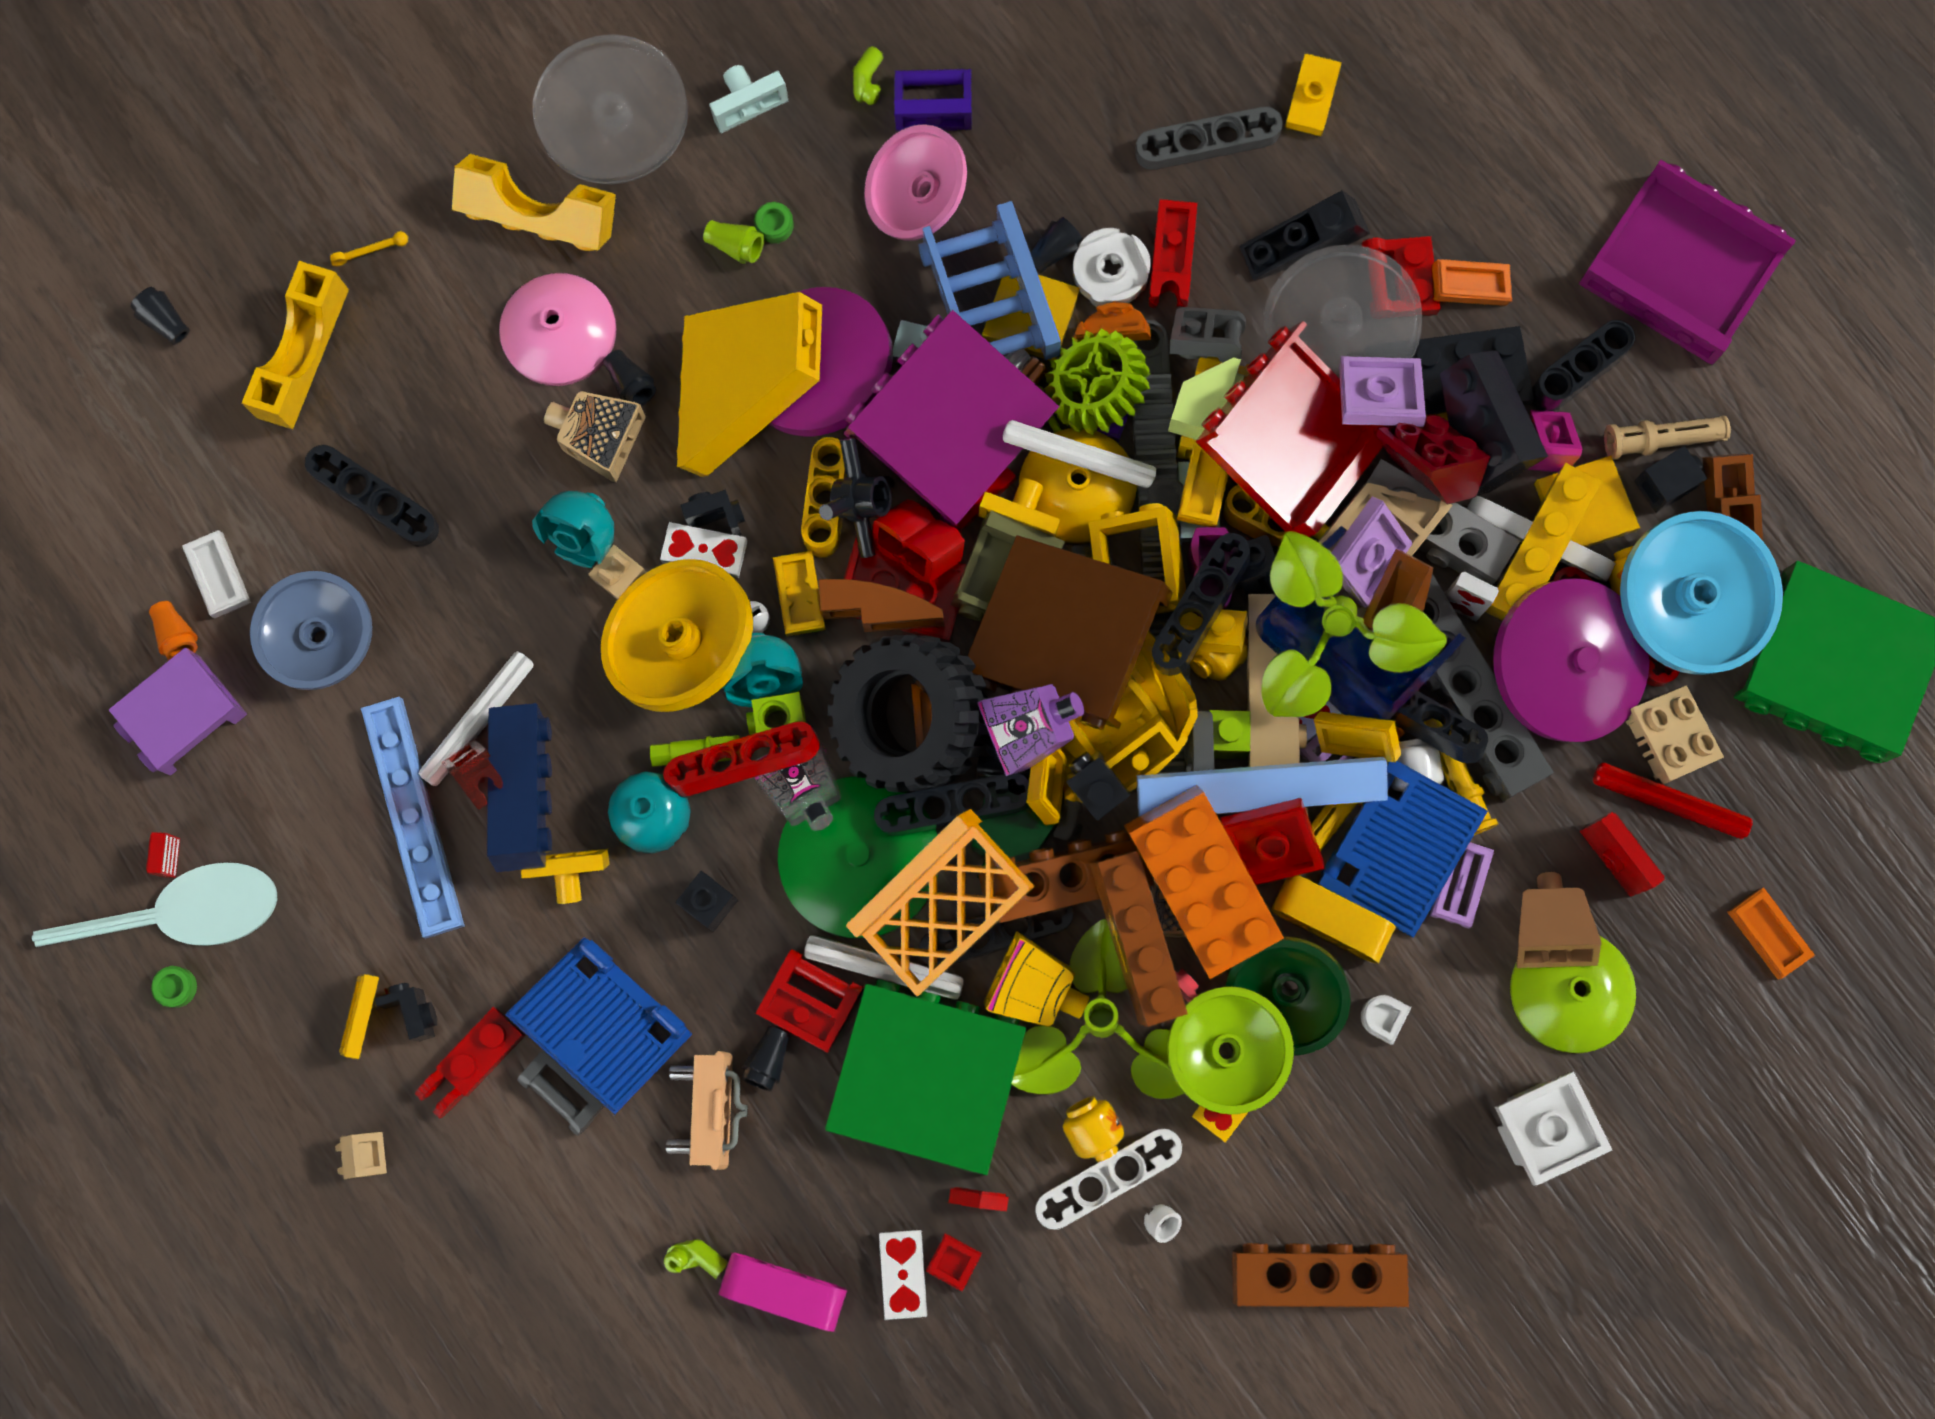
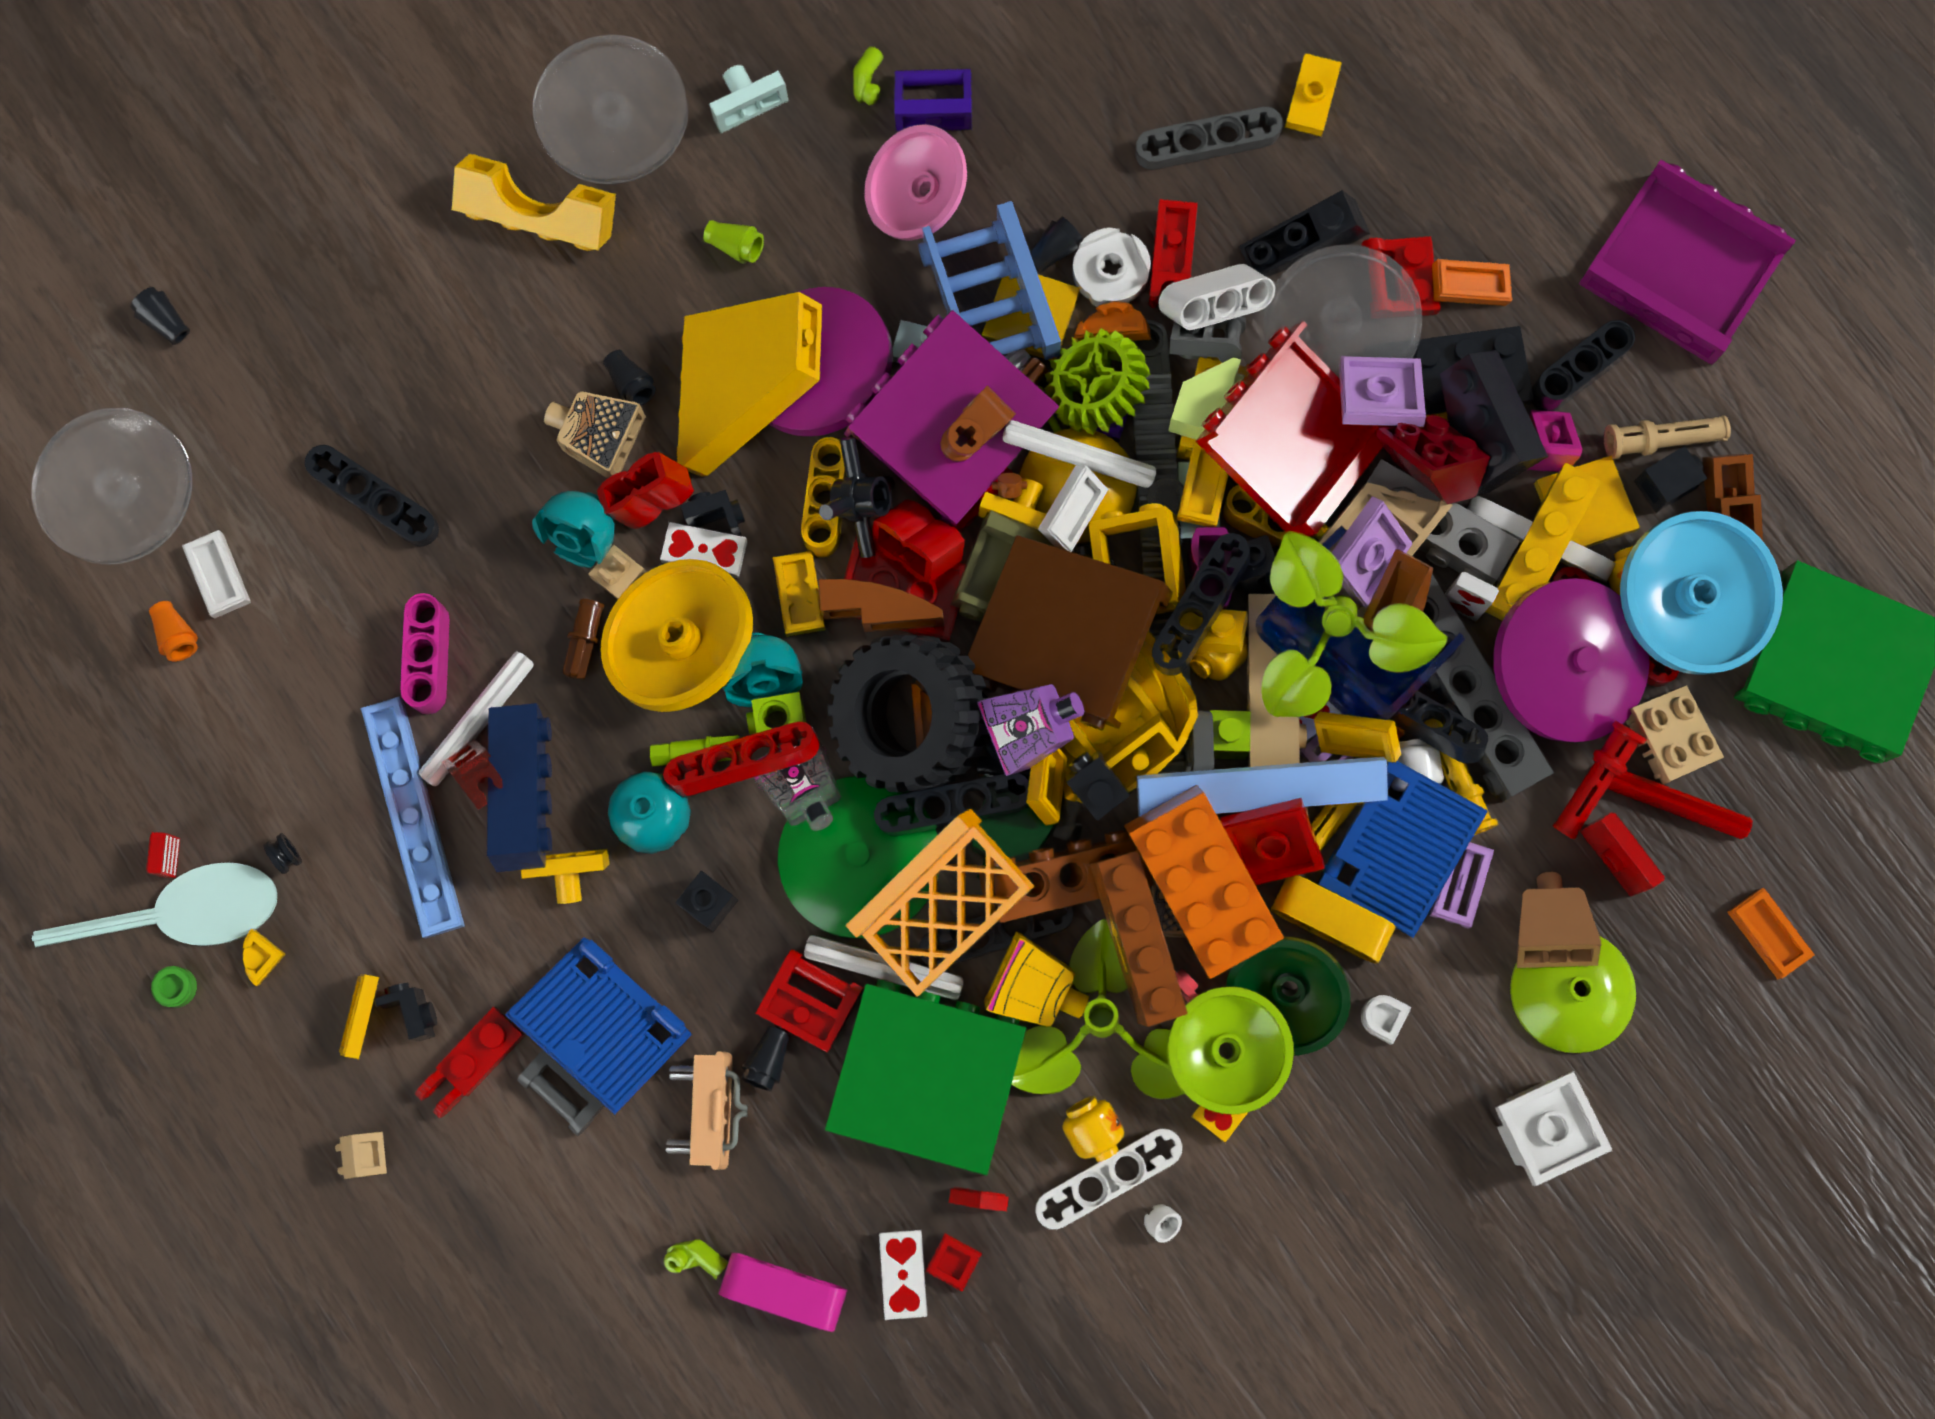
medium lavender panel [109,647,247,776] -> none
yellow arch [242,261,349,430] -> none
sand blue dish [250,571,372,690] -> none
yellow hinge [330,231,408,266] -> none
bright pink dish [499,273,616,386] -> none
white hinge [750,601,770,633] -> none
bright green tile [754,202,794,243] -> none
dark orange brick [1232,1243,1409,1307] -> none
none -> clear dish [32,408,192,565]
none -> yellow tile [243,929,286,986]
none -> black bush [263,833,302,874]
none -> dark pink beam [400,593,450,715]
none -> reddish brown axle [562,599,605,679]
none -> red brick [597,452,694,529]
none -> dark orange piece [940,385,1016,462]
none -> dark orange piece [992,473,1027,498]
none -> white tile [1038,465,1108,552]
none -> white beam [1159,264,1275,330]
none -> red pin [1552,720,1647,840]

